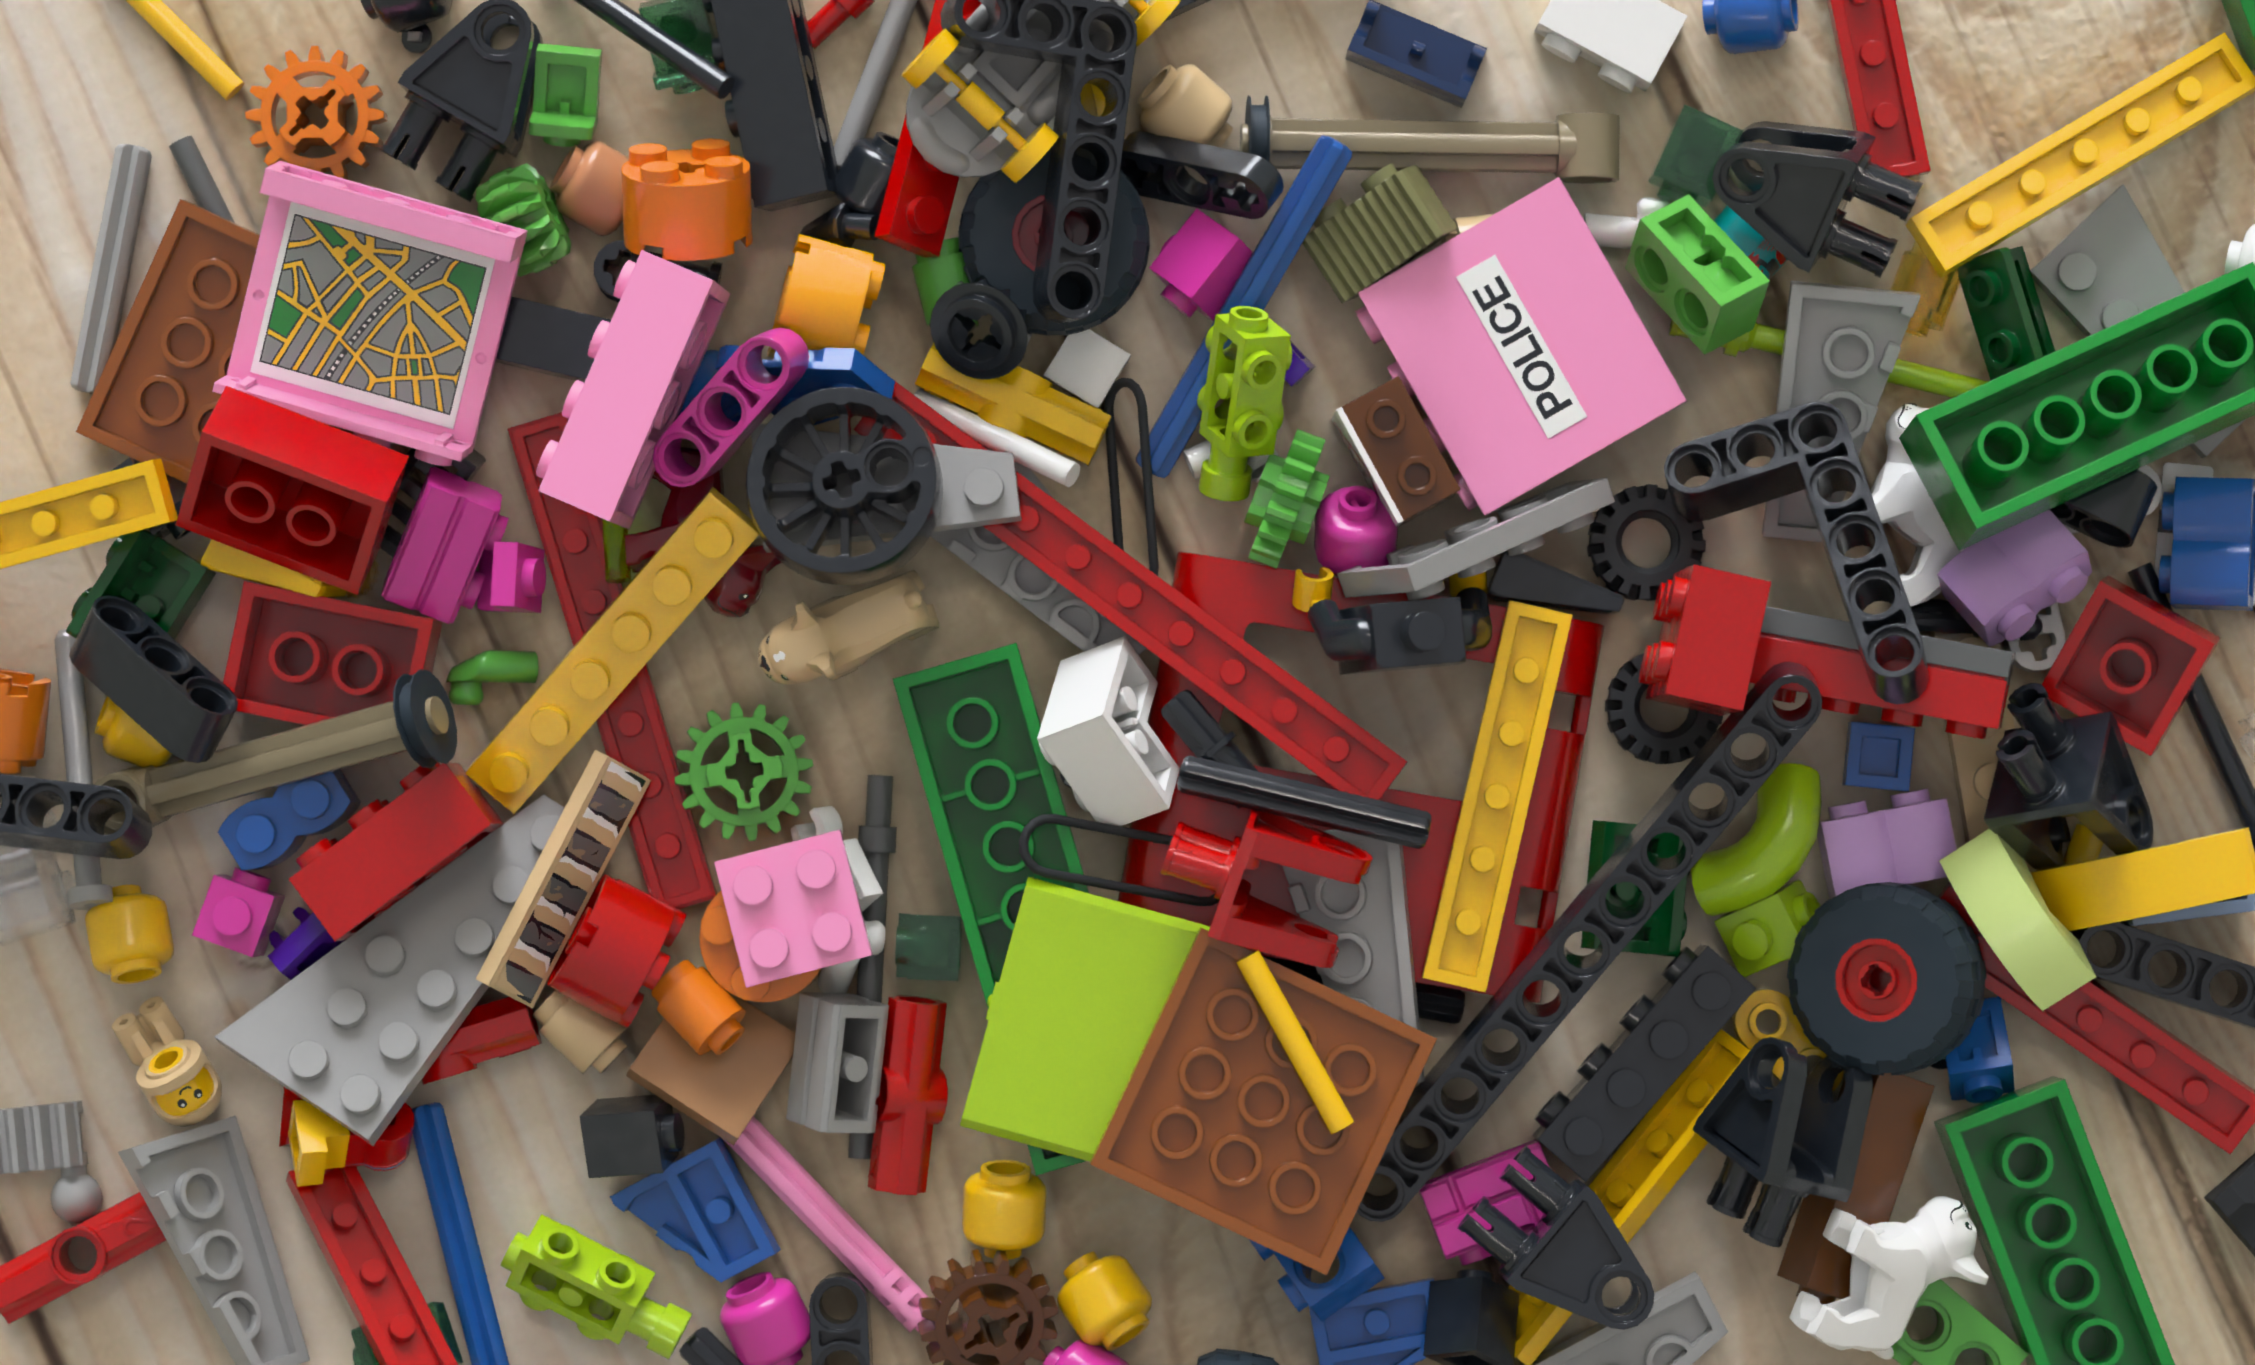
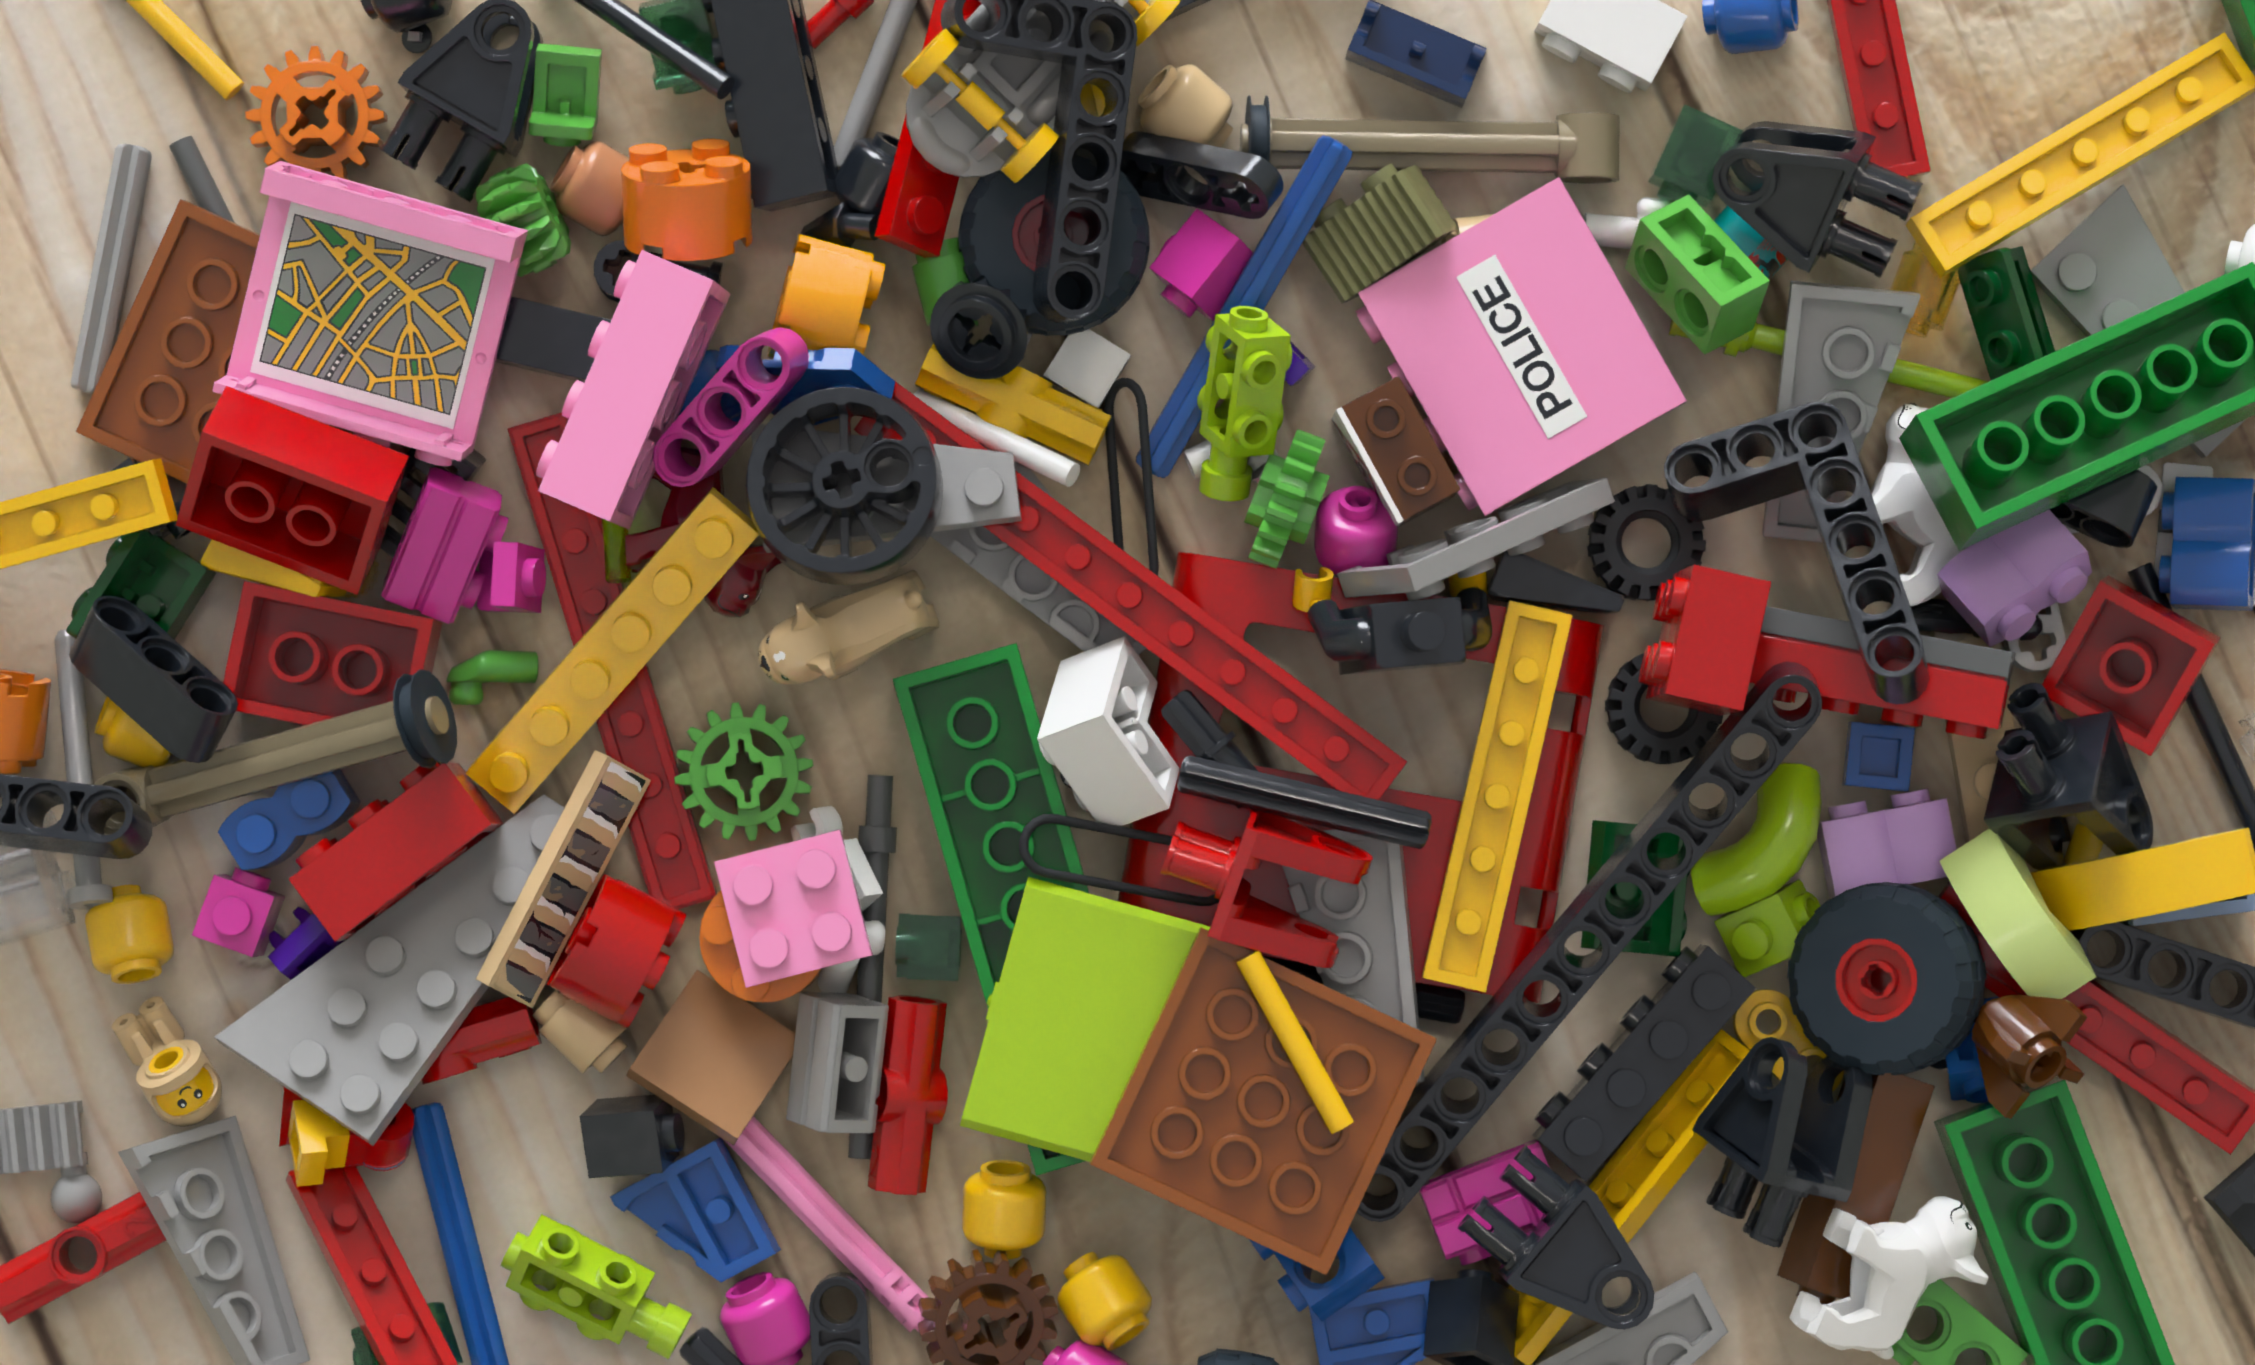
orange brick [651,960,746,1055] -> none
none -> reddish brown brick [1972,994,2088,1119]

